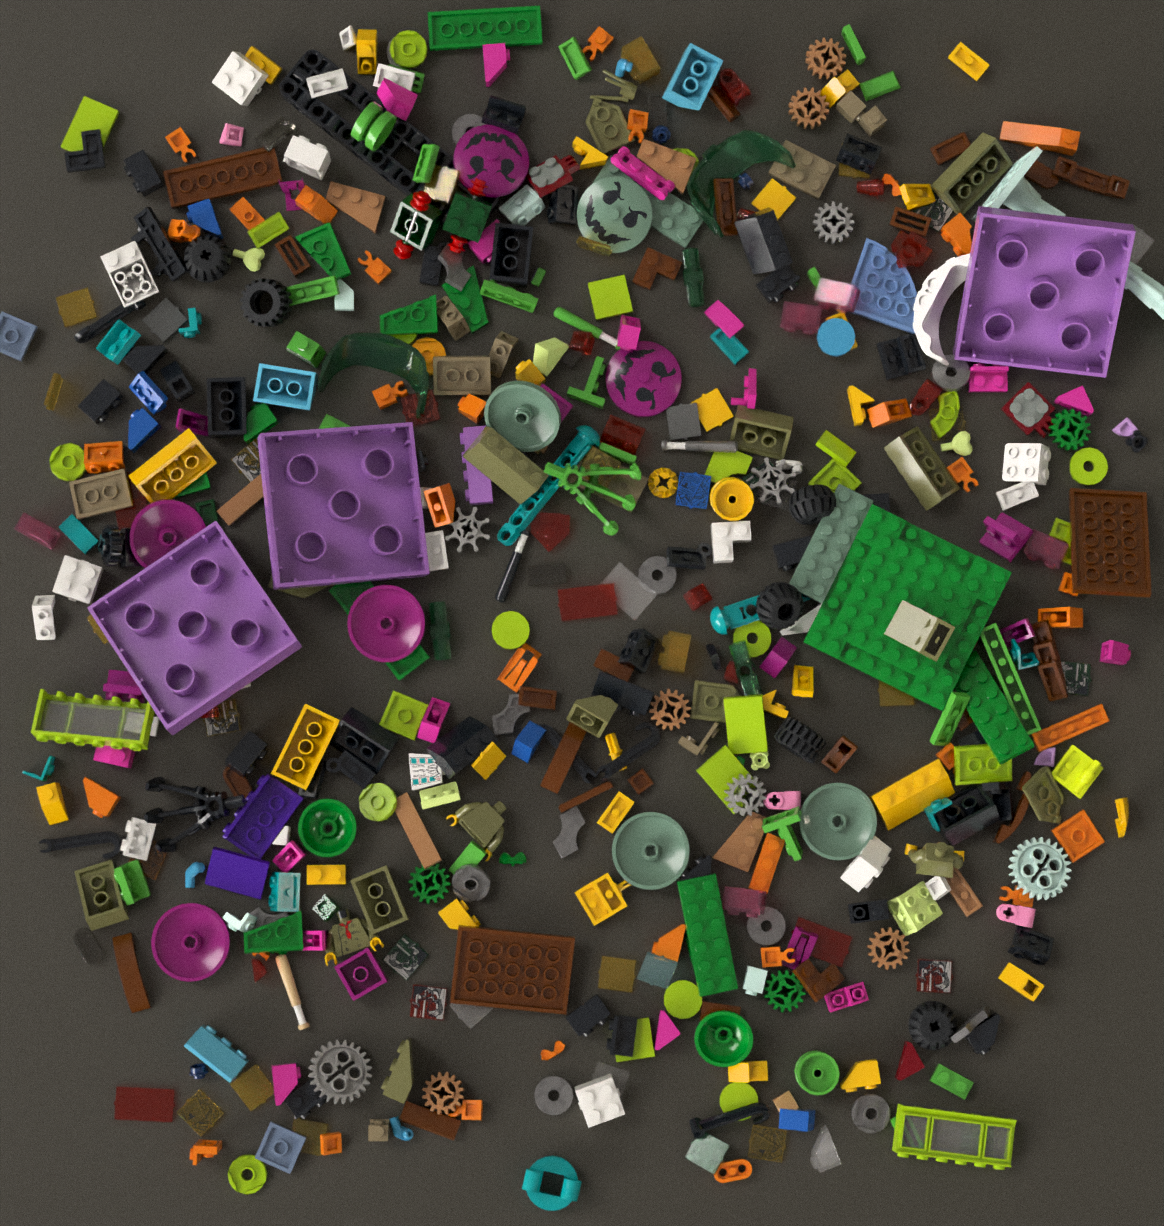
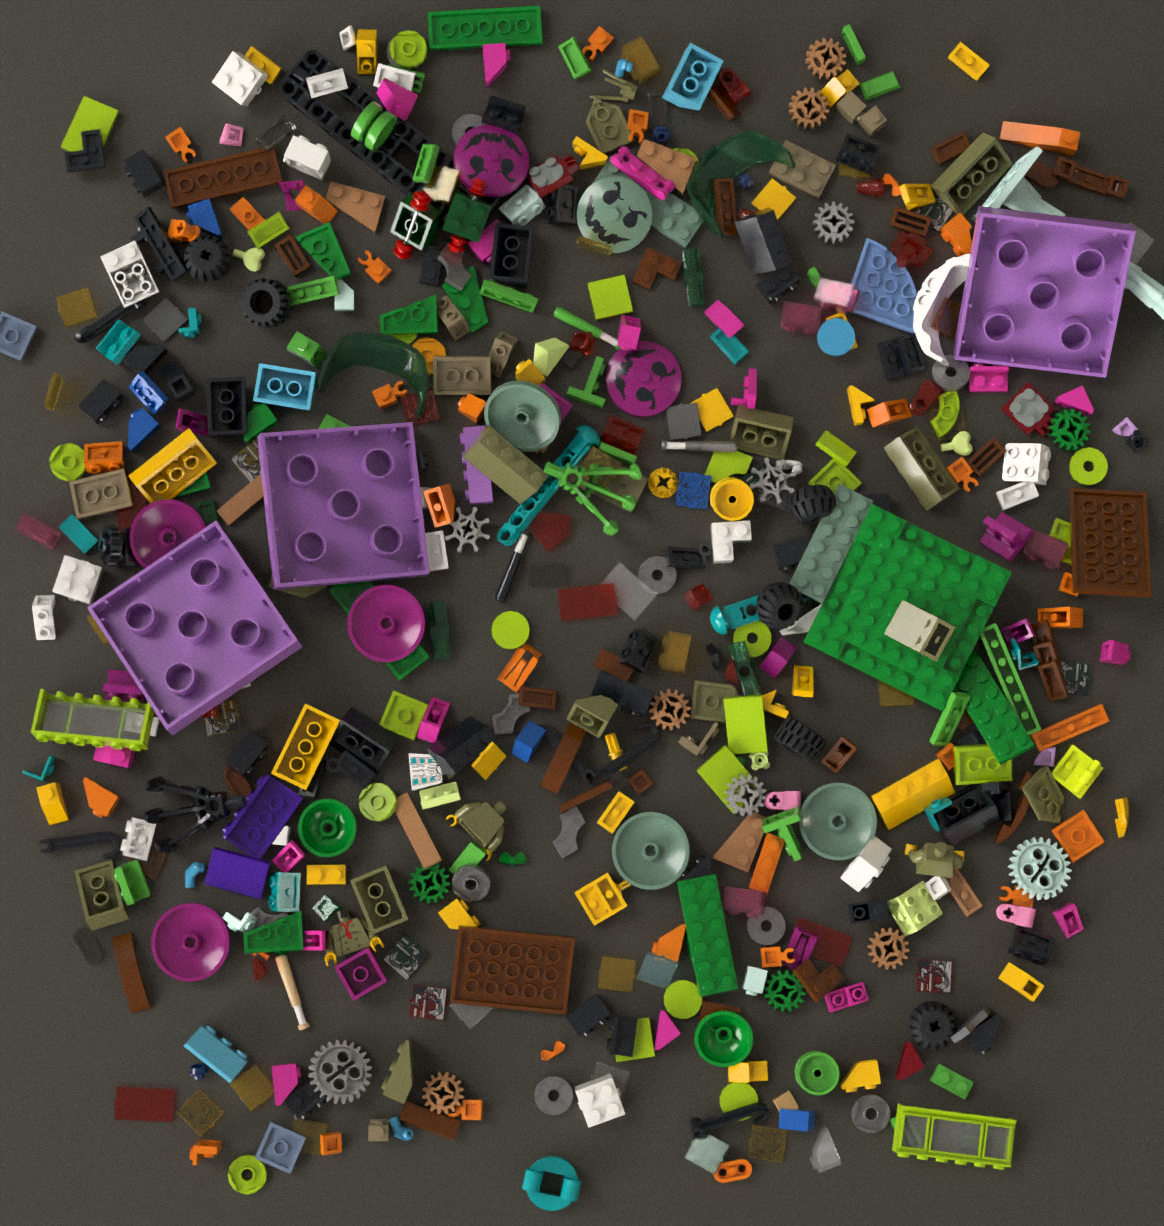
bright green piece [529,266,546,287] -> none
none -> piece [931,297,961,341]
none -> reddish brown tile [967,437,1006,477]
none -> dark pink slope [1052,903,1084,939]

